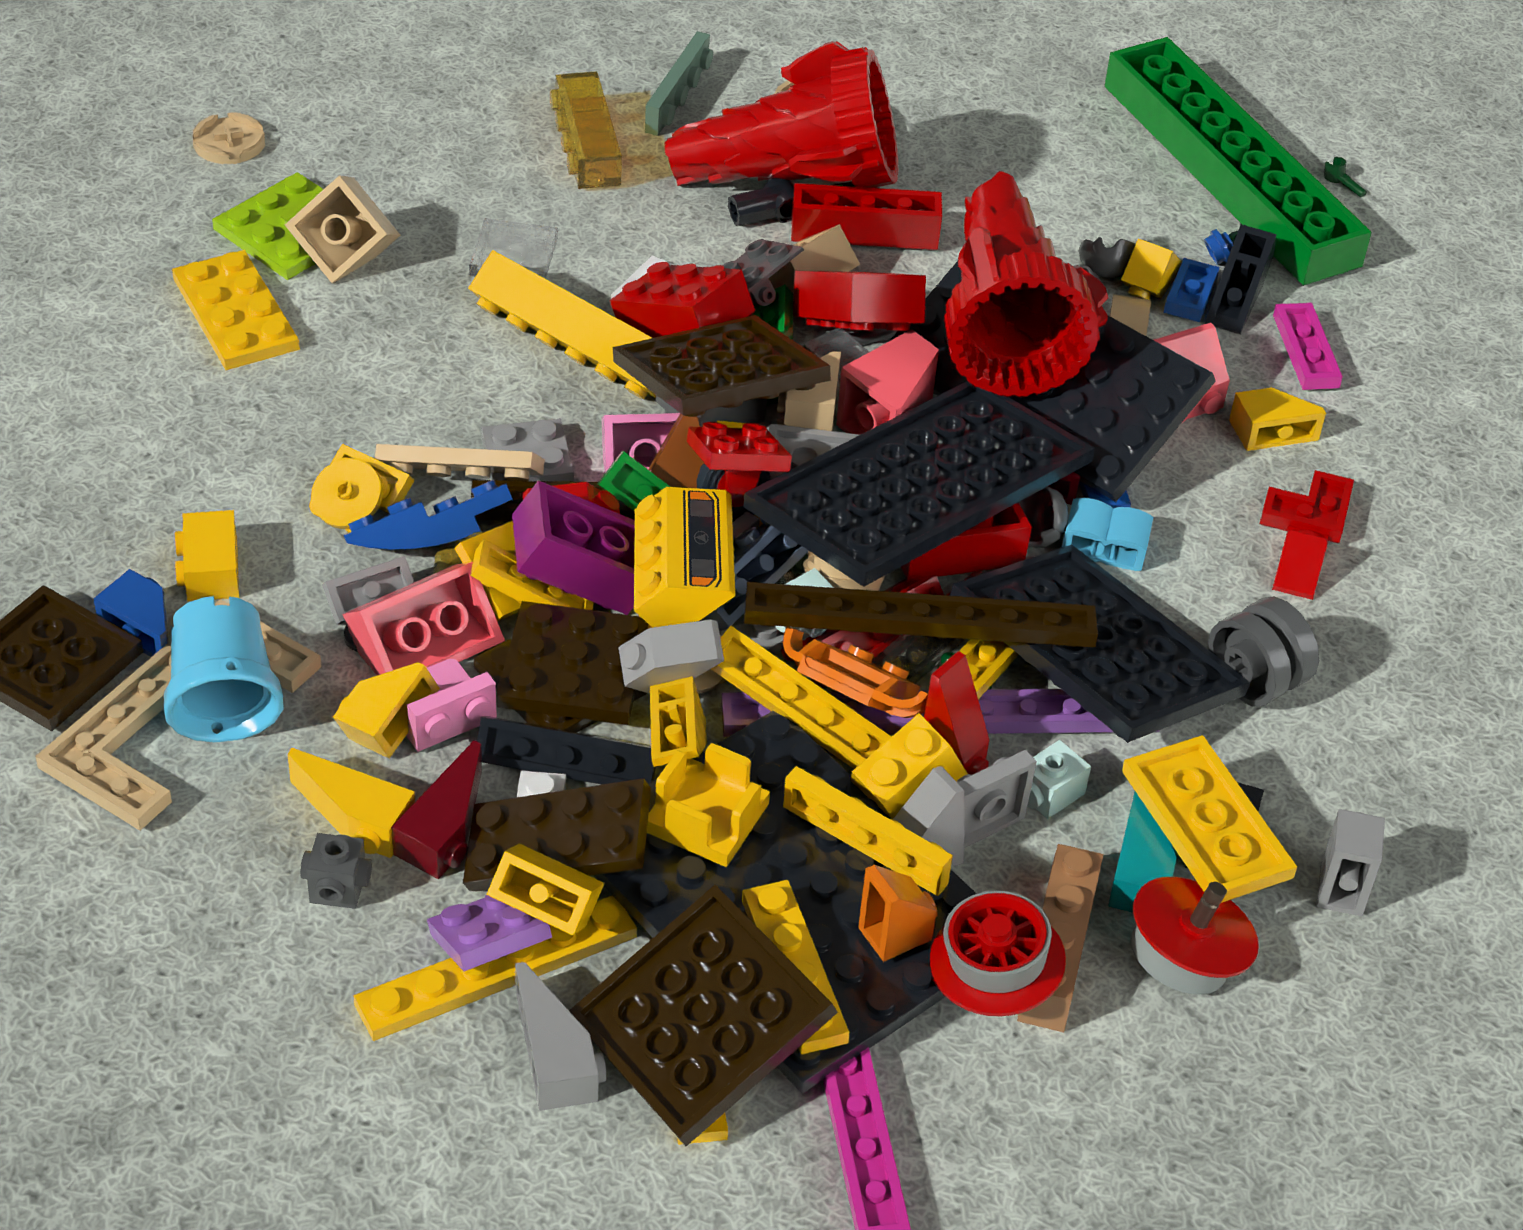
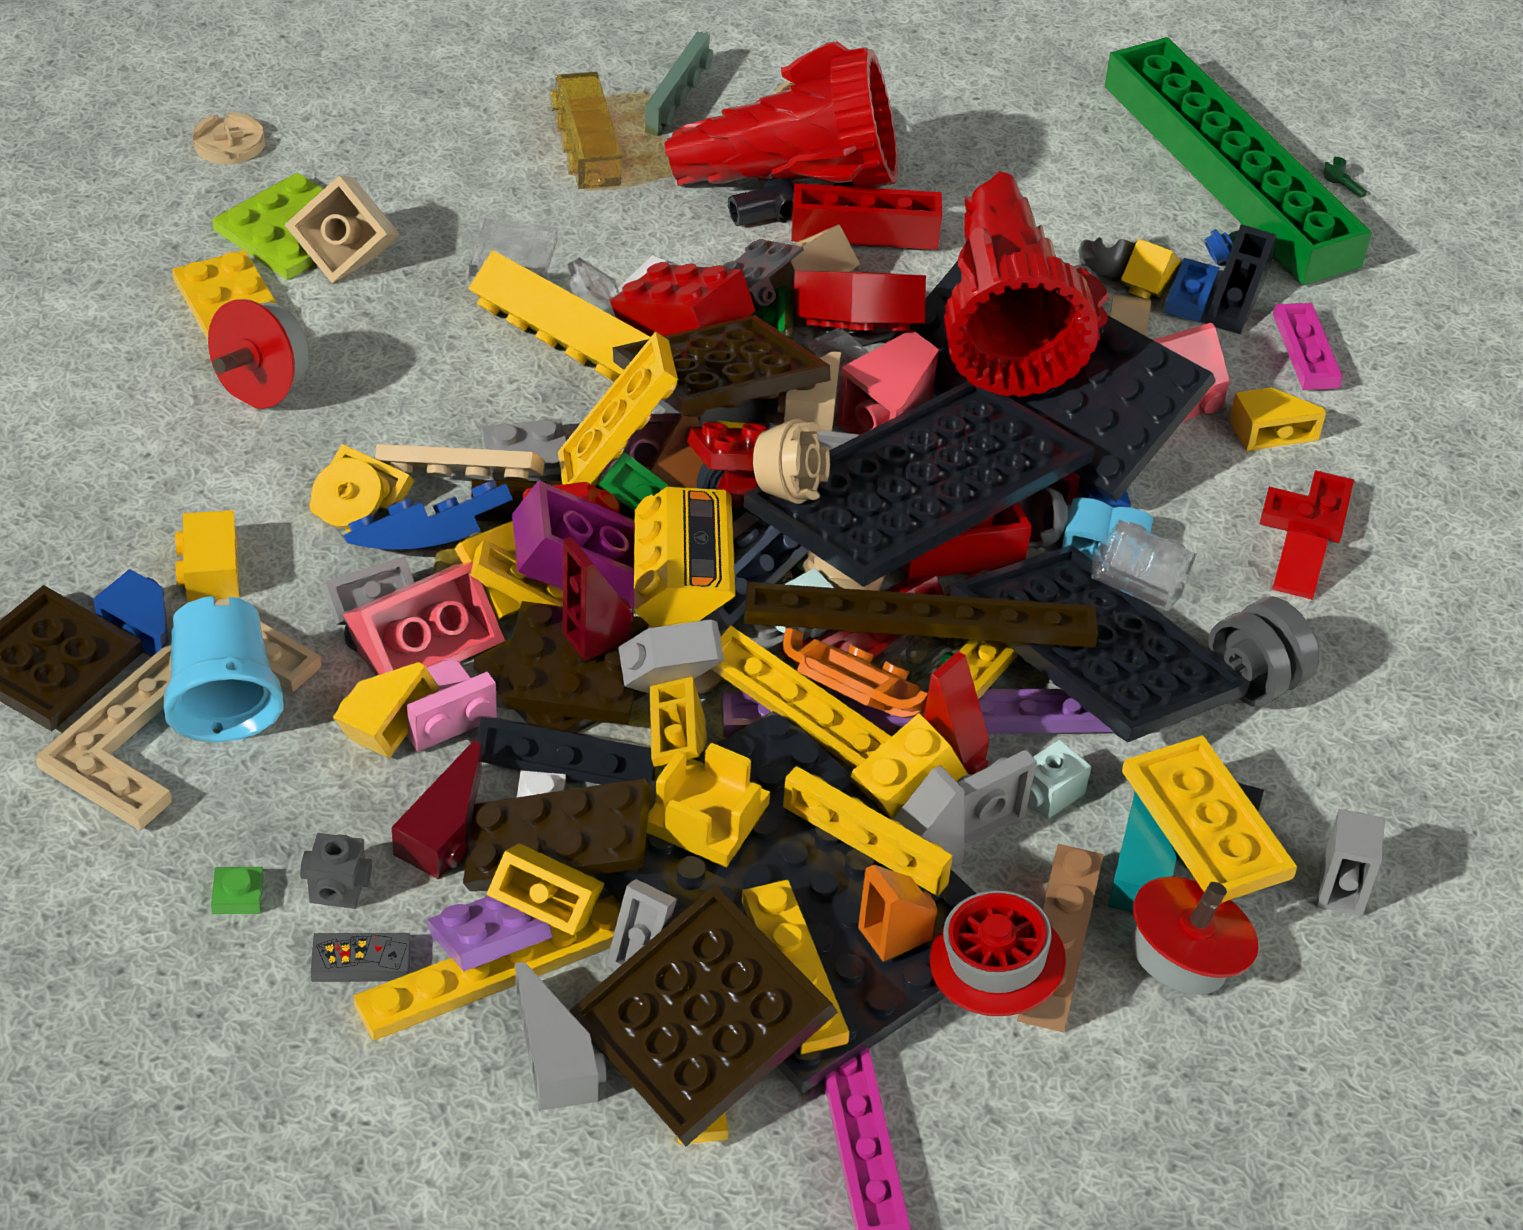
yellow slope [287,748,415,858] -> none
none -> red piece [208,299,309,409]
none -> bright green plate [211,866,264,914]
none -> dark grey tile [311,933,411,982]
none -> yellow plate [558,332,678,486]
none -> dark red slope [563,536,634,661]
none -> clear plate [567,257,620,317]
none -> light grey plate [606,879,677,970]
none -> tan cone [753,418,830,504]
none -> clear slope [1091,520,1197,611]

